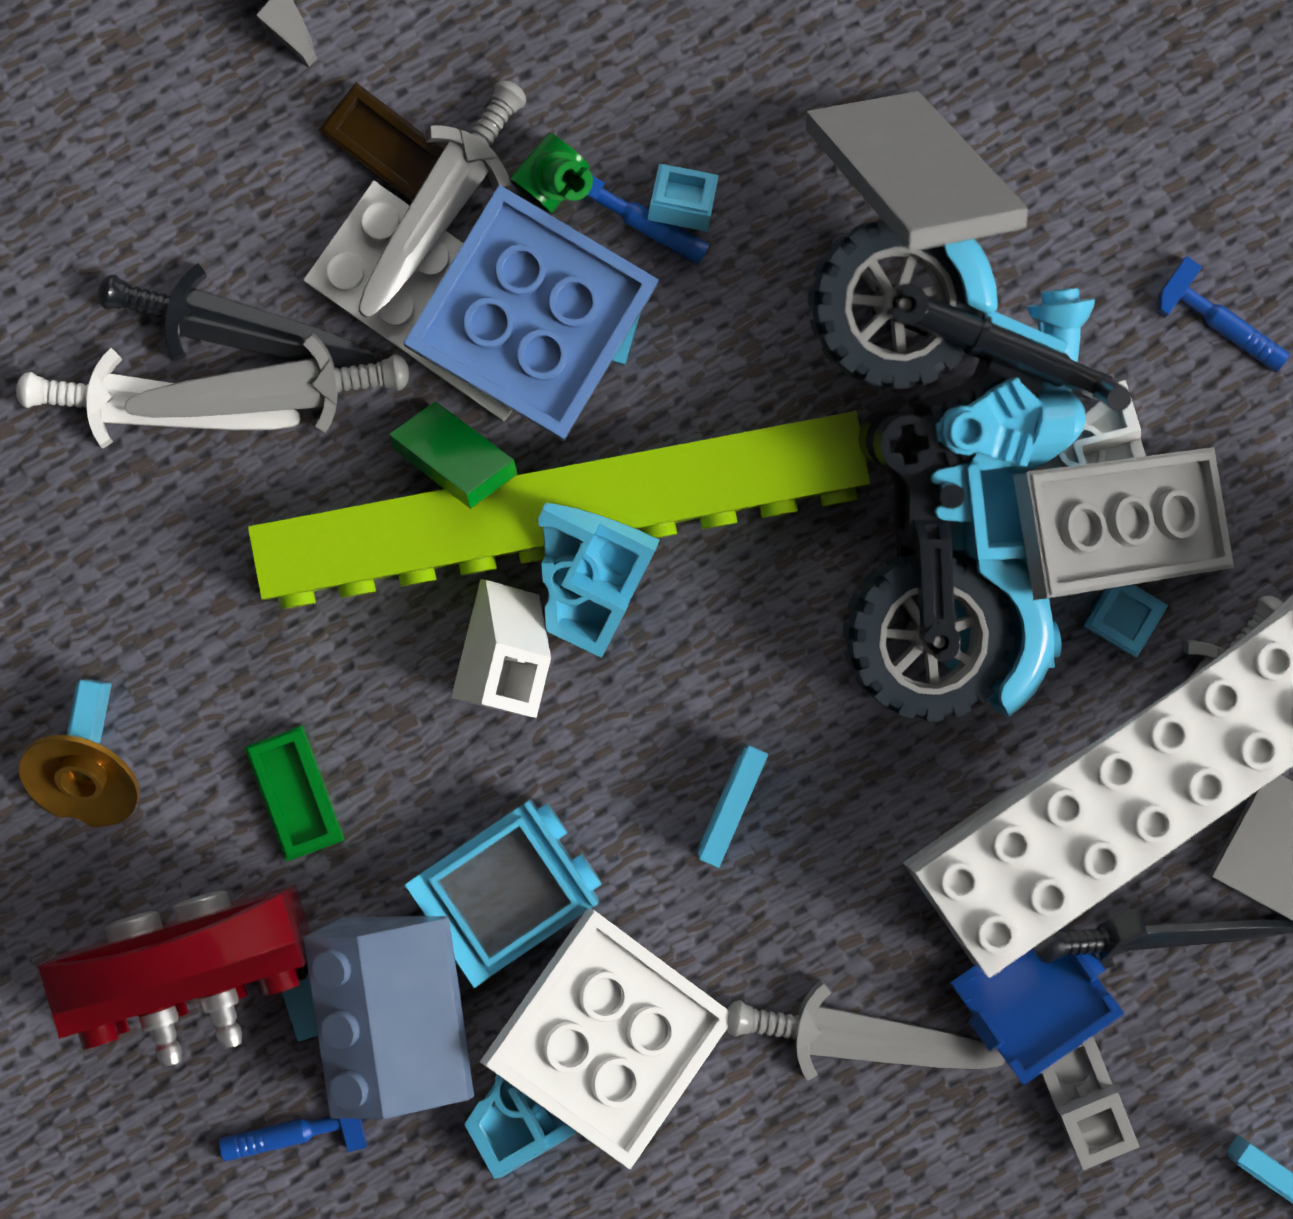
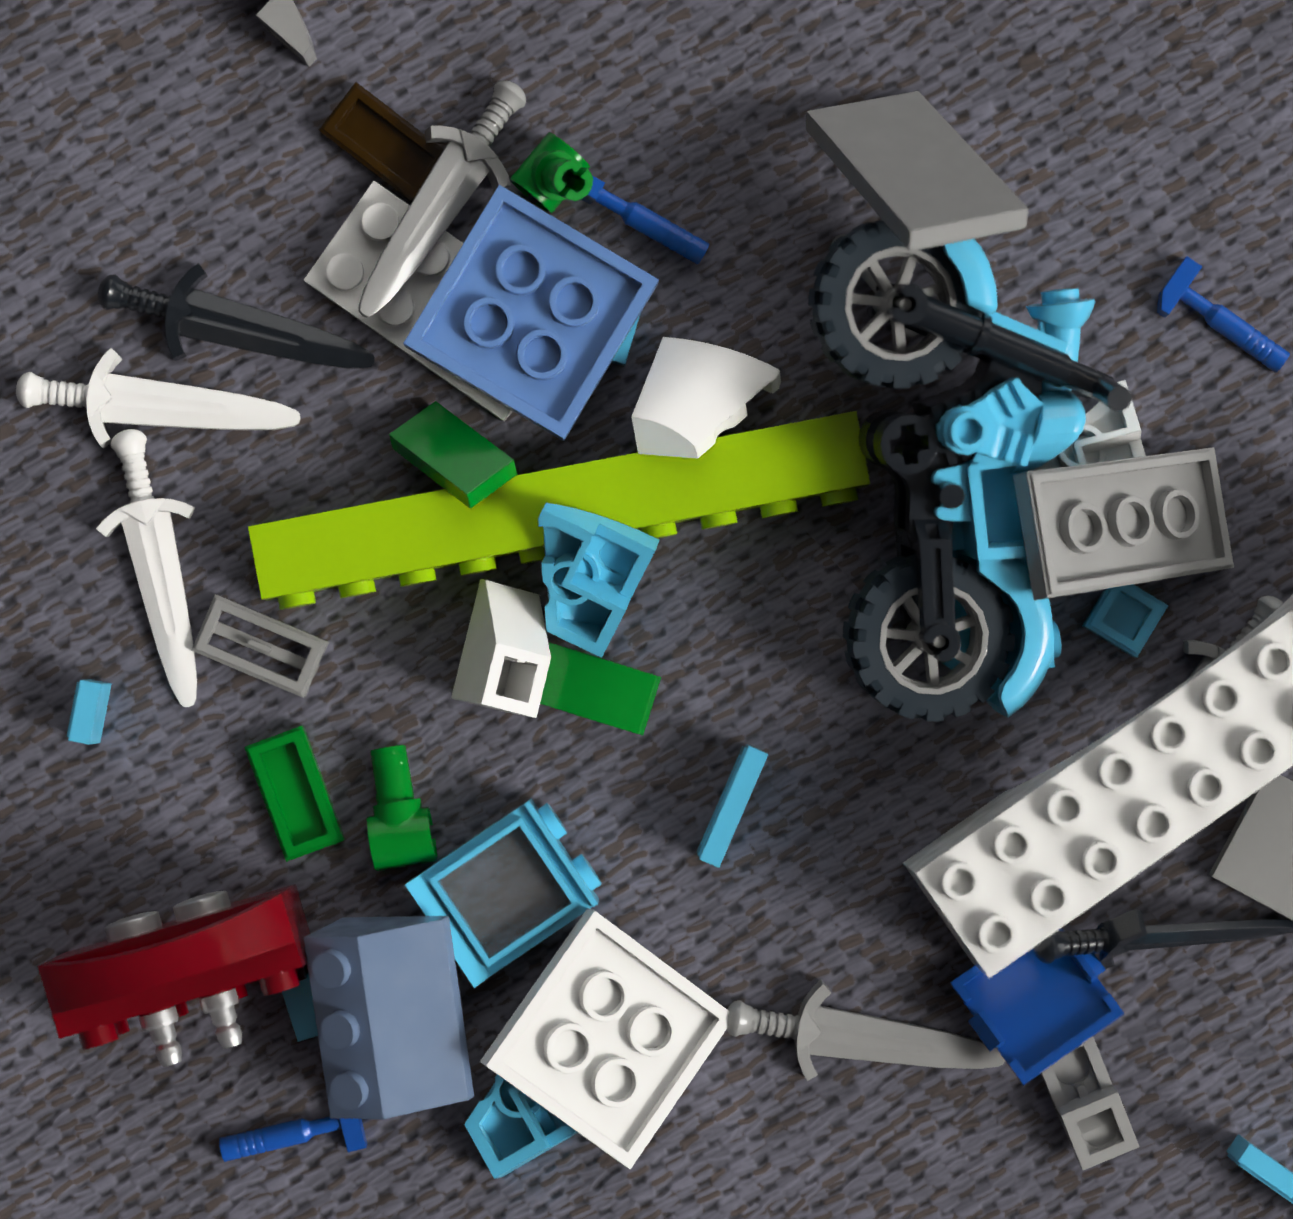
pearl gold dish [19,735,140,827] -> none
light grey sword [125,332,409,433] -> none
medium azure tile [648,164,719,232] -> none
none -> white sword [96,429,197,707]
none -> light grey tile [191,594,329,698]
none -> green pin [367,745,438,871]
none -> green slope [540,642,661,735]
none -> white slope [631,337,781,459]

